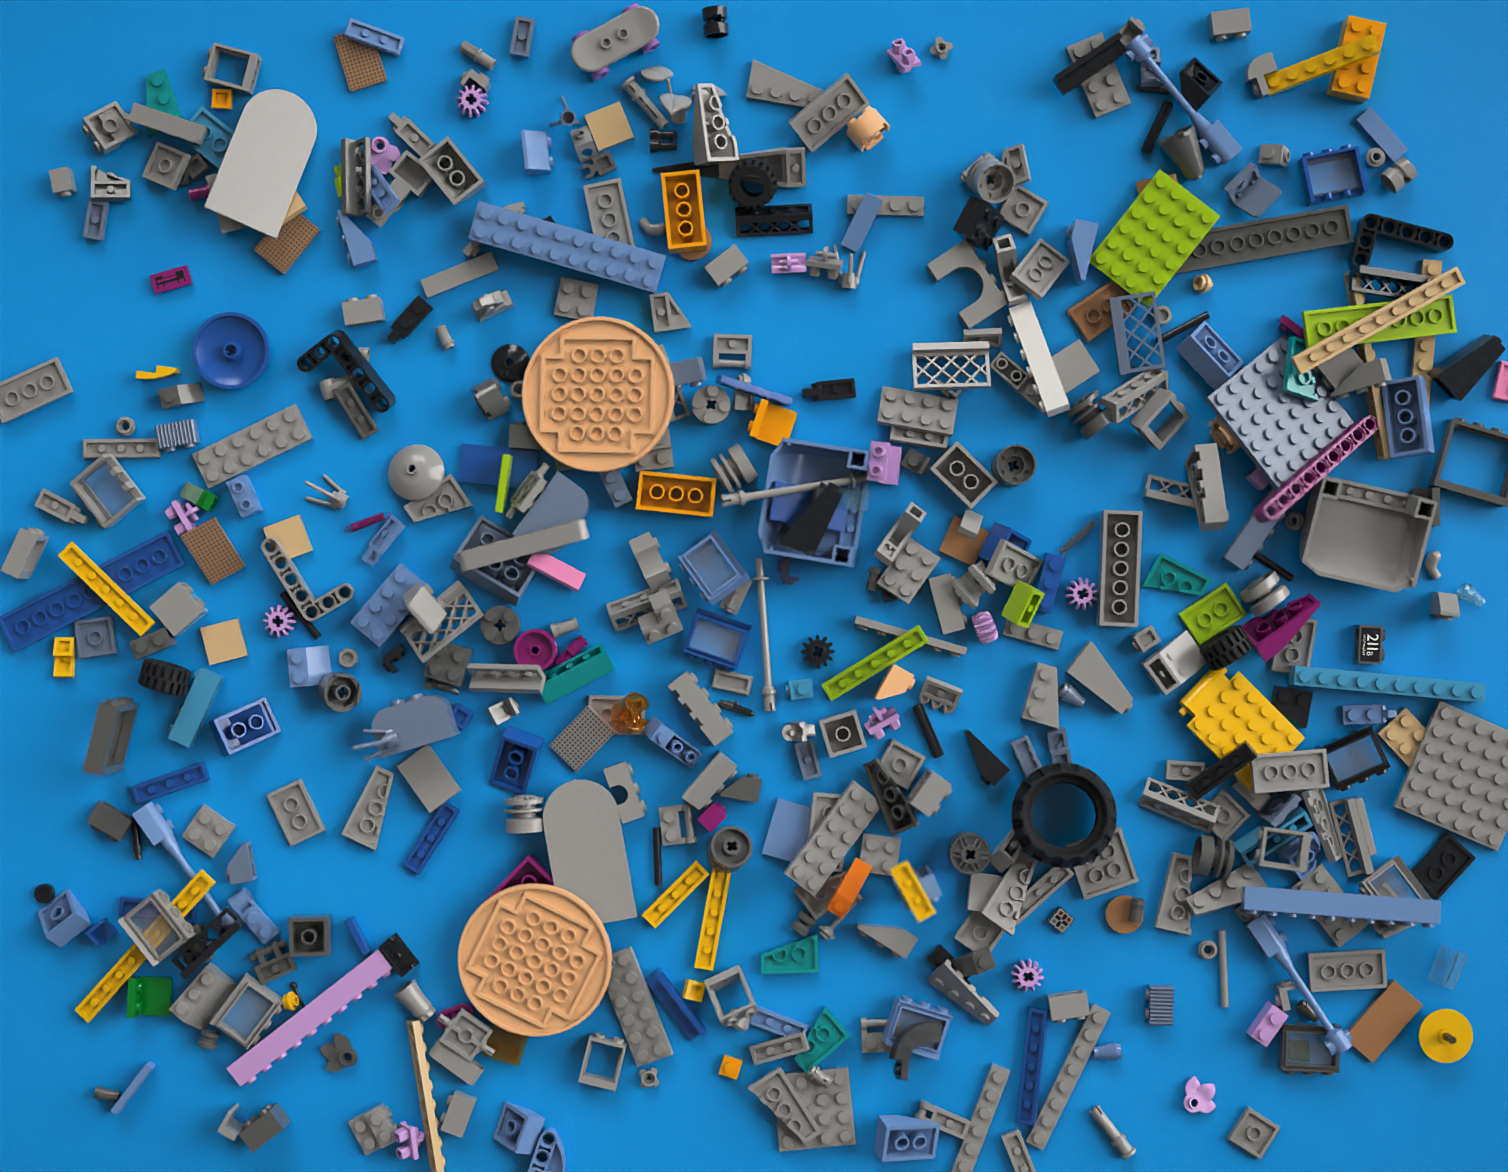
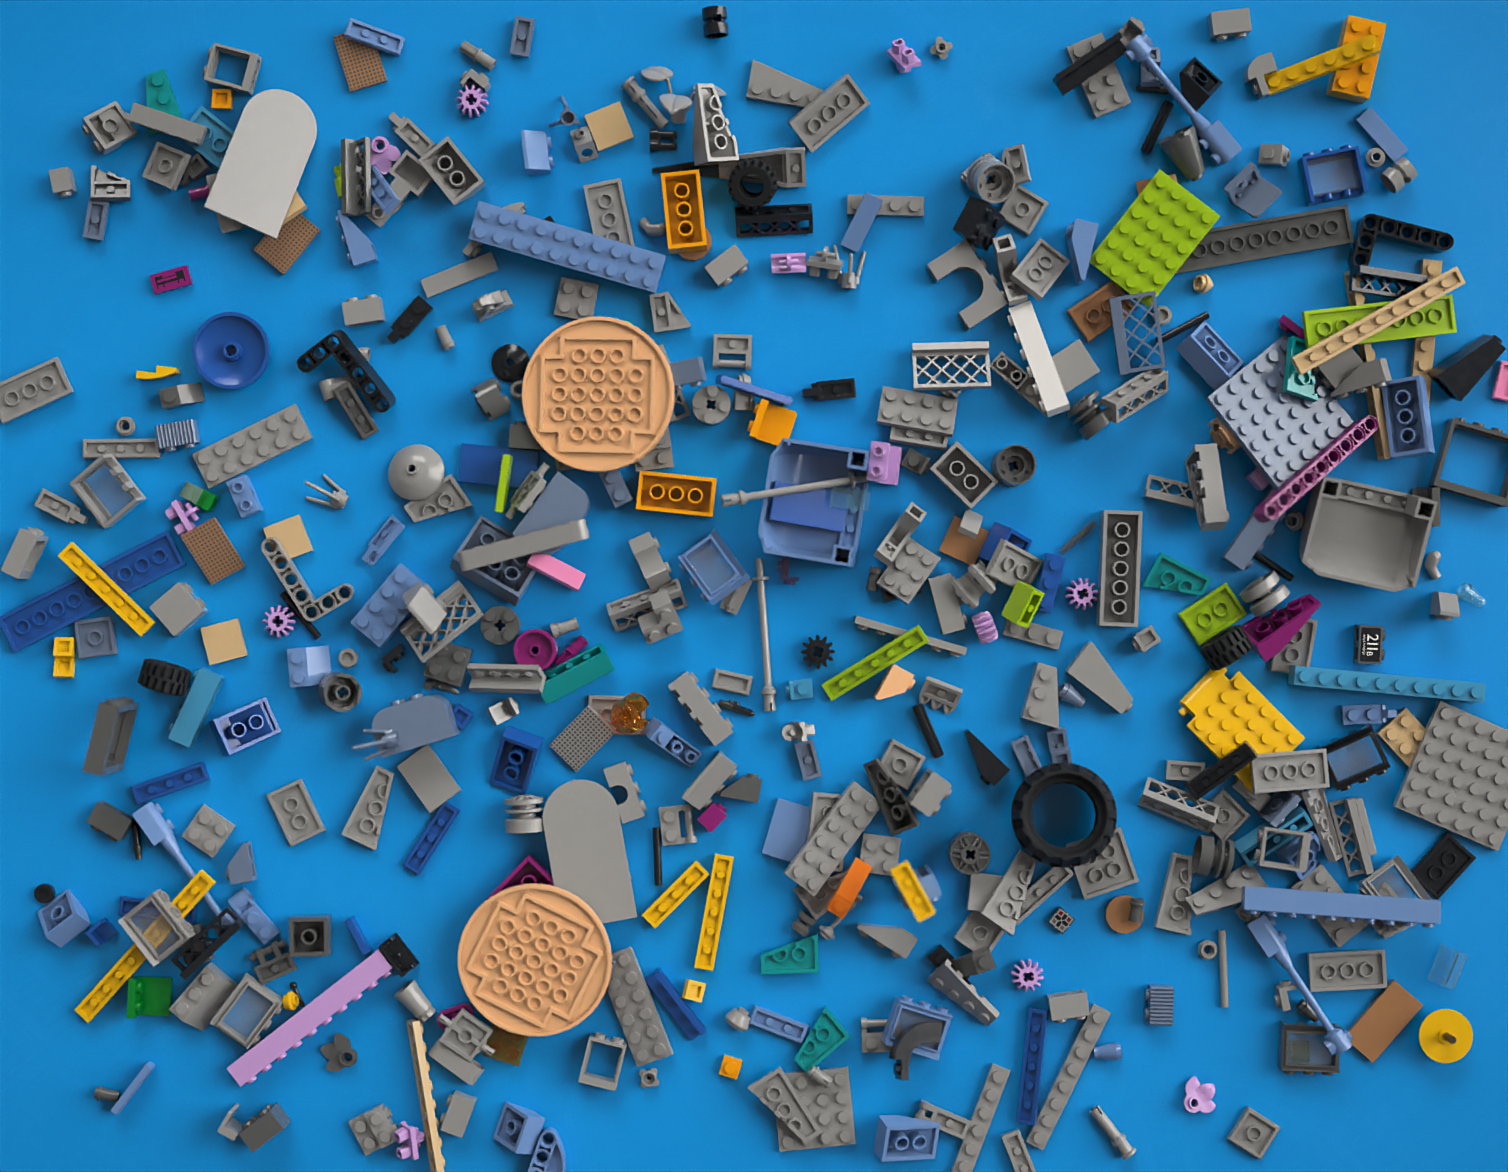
dark grey brick [129,627,178,660] -> none
dark grey wheel [198,1029,221,1050] -> none
magenta piece [344,511,391,532] -> none
light grey piece [571,3,660,81] -> none
dark grey plate [581,151,617,180] -> none
window [683,607,752,672] -> none
light grey window [704,965,759,1027] -> none
dark grey wheel [707,826,753,873] -> none
light grey wheel [710,443,759,494] -> none
light grey plate [749,1031,810,1065] -> none
black slope [775,482,843,557] -> none
light grey brick [818,709,867,758] -> none
light nougat brick [846,106,890,152] -> none
lavender hips [864,706,901,740] -> none
light grey plate [962,328,1002,347] -> none
light grey slope [989,828,1023,873] -> none
light grey window [1129,388,1190,451] -> none
light grey slope [1140,630,1207,695] -> none
lavender brick [1246,1001,1288,1047] -> none
black wing [1270,685,1313,729] -> none

